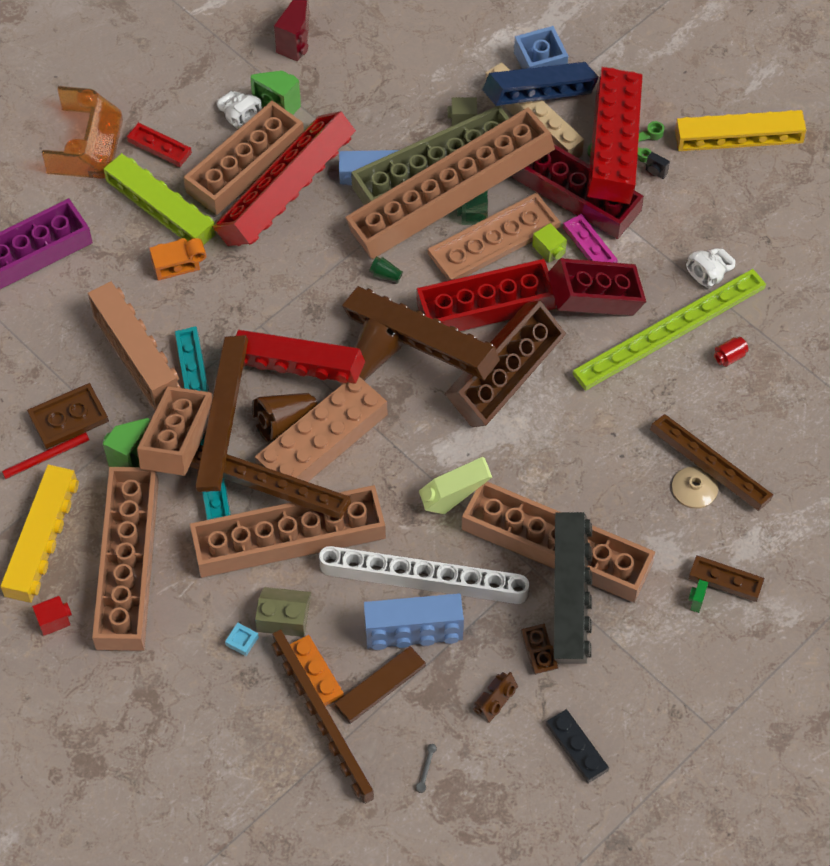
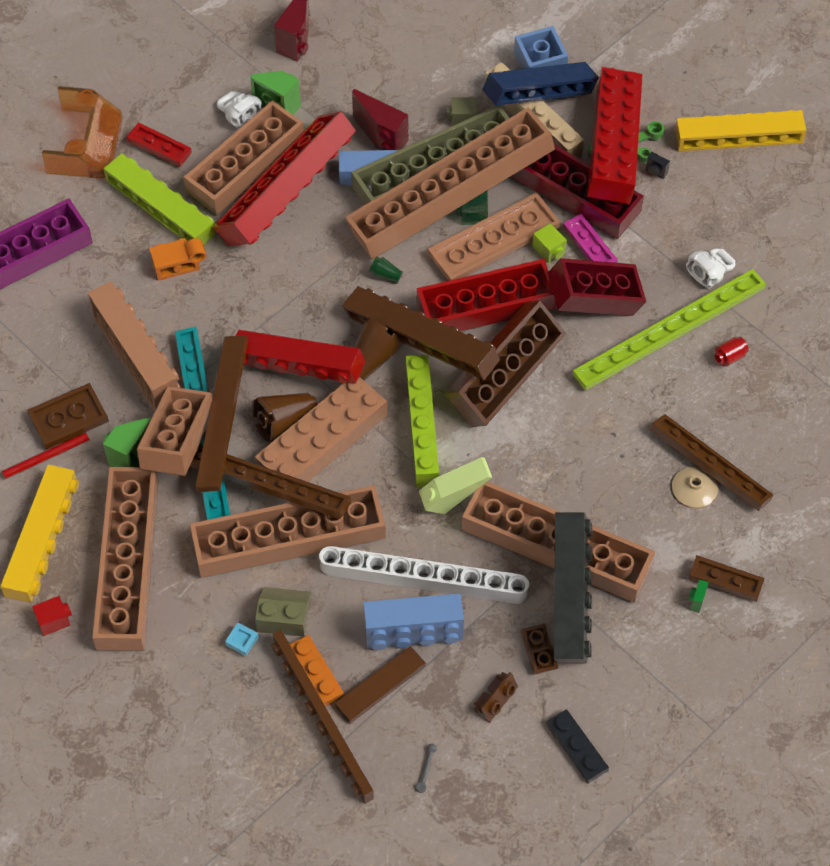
none -> dark red slope [352,89,409,150]
none -> lime brick [406,354,439,488]

